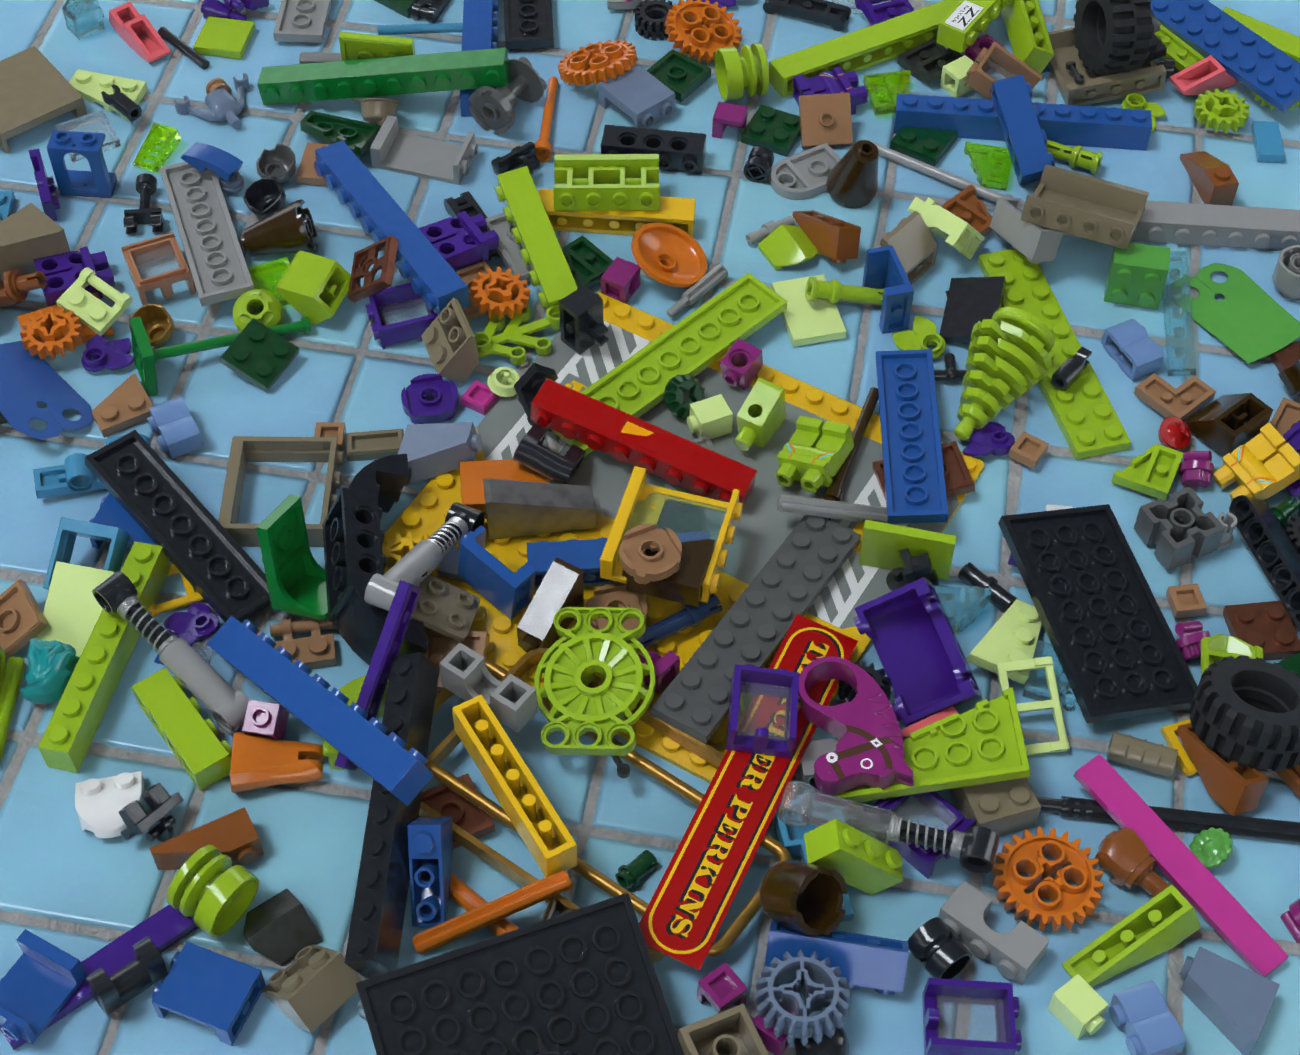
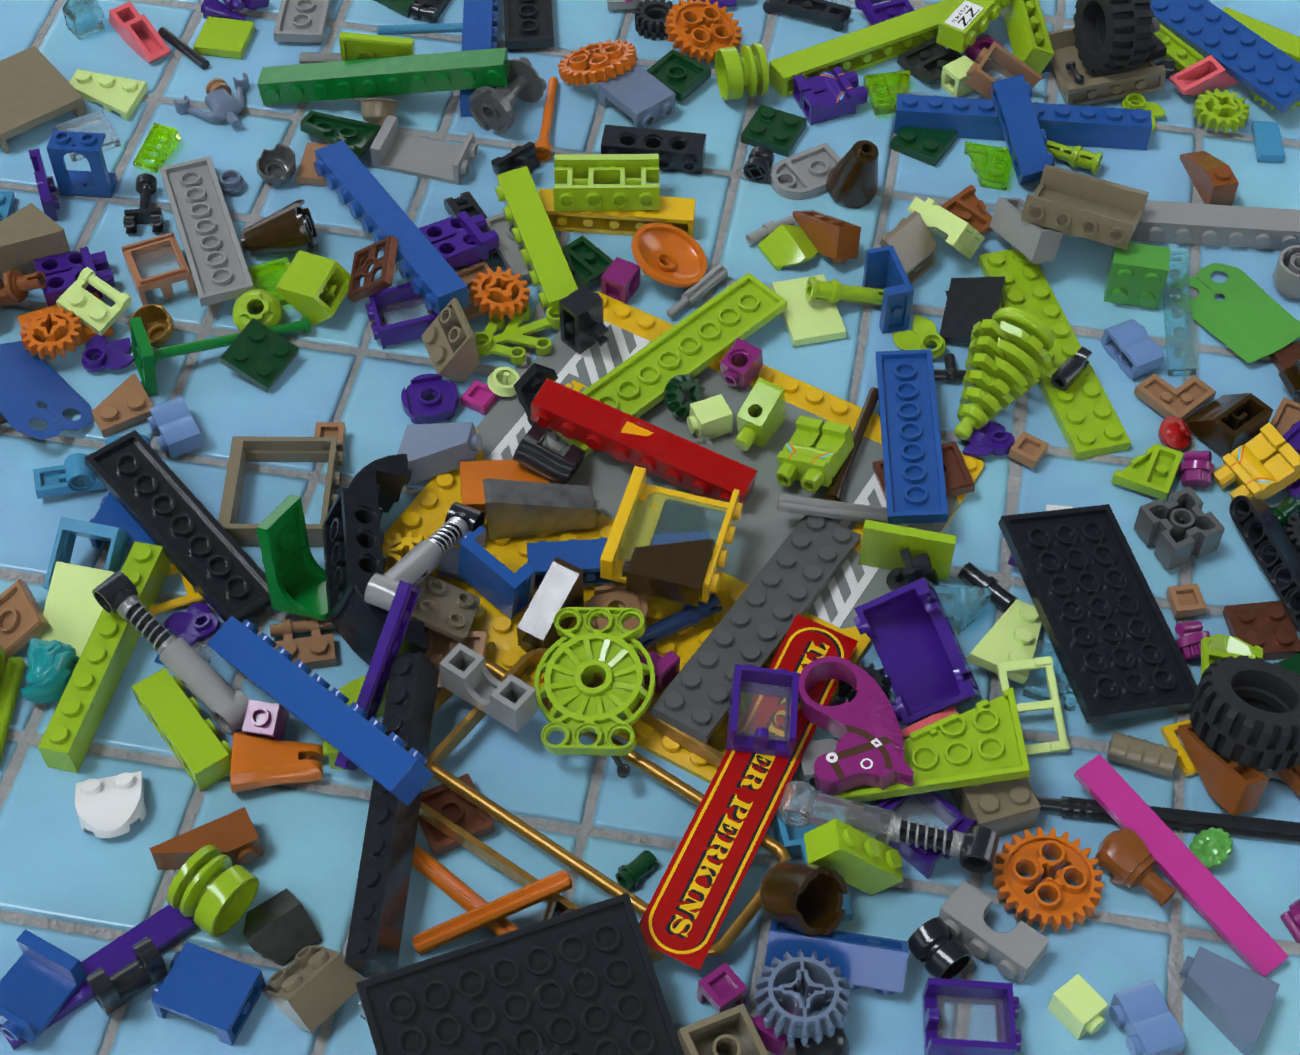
black bar [101,85,142,122] -> none
black hips [119,782,184,842] -> none
blue slope [181,142,243,181] -> none
black hair [243,178,286,219] -> none
dark tan tile [346,429,404,461] -> none
blue slope [407,817,453,927] -> none
yellow brick [452,694,577,877] -> none
medium nougat plate [619,523,682,584] -> none
magenta panel [712,102,748,139] -> none
medium nougat plate [799,93,853,148] -> none
light grey bar [874,142,1013,203] -> none
lime slope [1061,884,1201,987] -> none
light grey pin [1217,512,1237,548] -> none

